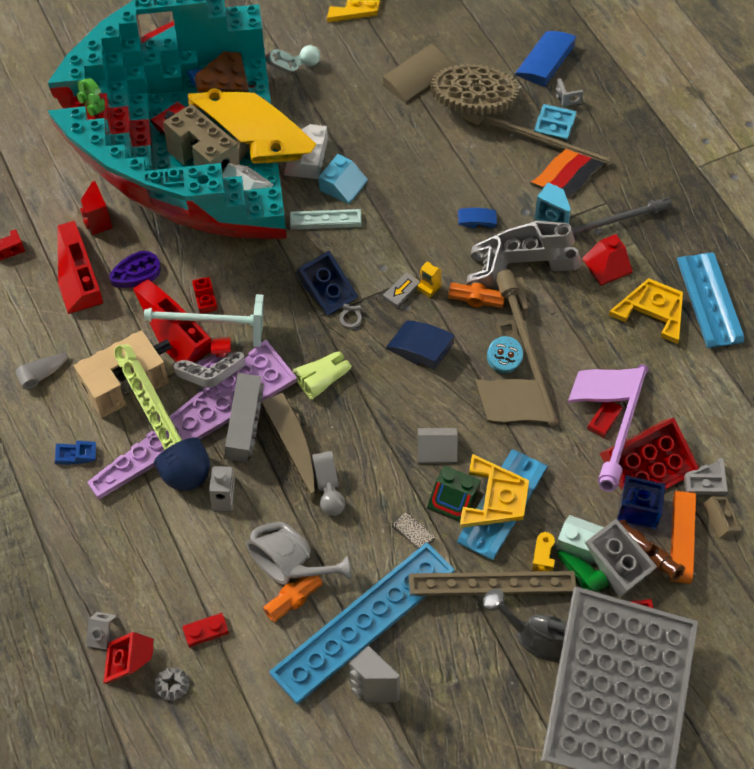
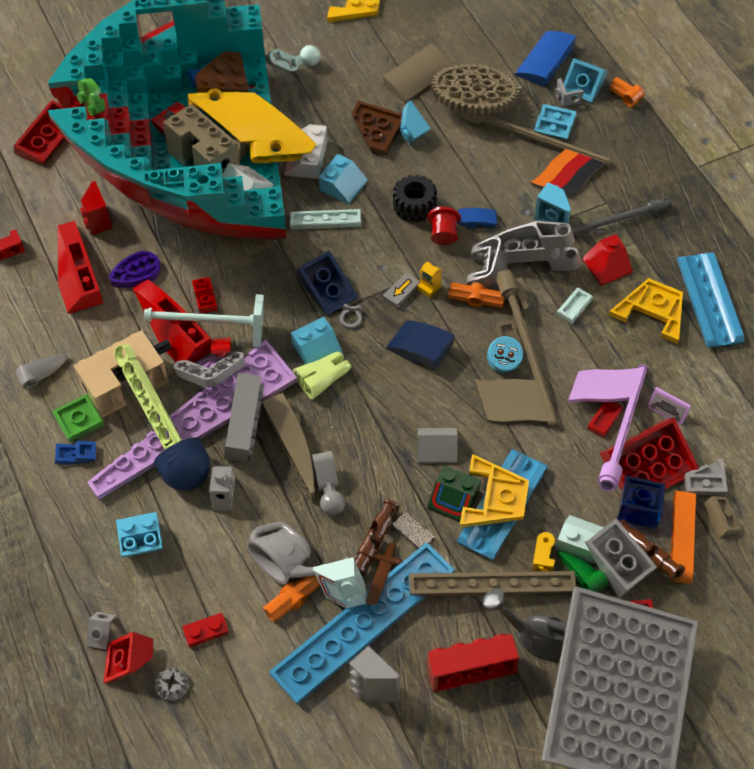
none -> red slope [14,100,64,164]
none -> bright green plate [52,394,104,443]
none -> medium azure slope [116,512,163,558]
none -> medium azure slope [291,317,343,364]
none -> light aqua slope [313,557,367,608]
none -> reddish brown plate [352,101,402,155]
none -> reddish brown piece [355,499,400,576]
none -> reddish brown sword [366,542,403,606]
none -> black tyre [393,174,437,223]
none -> medium azure slope [400,100,431,144]
none -> red piece [427,206,461,245]
none -> red brick [427,633,519,693]
none -> light aqua tile [557,287,593,324]
none -> medium azure slope [563,58,608,102]
none -> orange piece [609,77,645,107]
none -> slope [648,387,691,425]

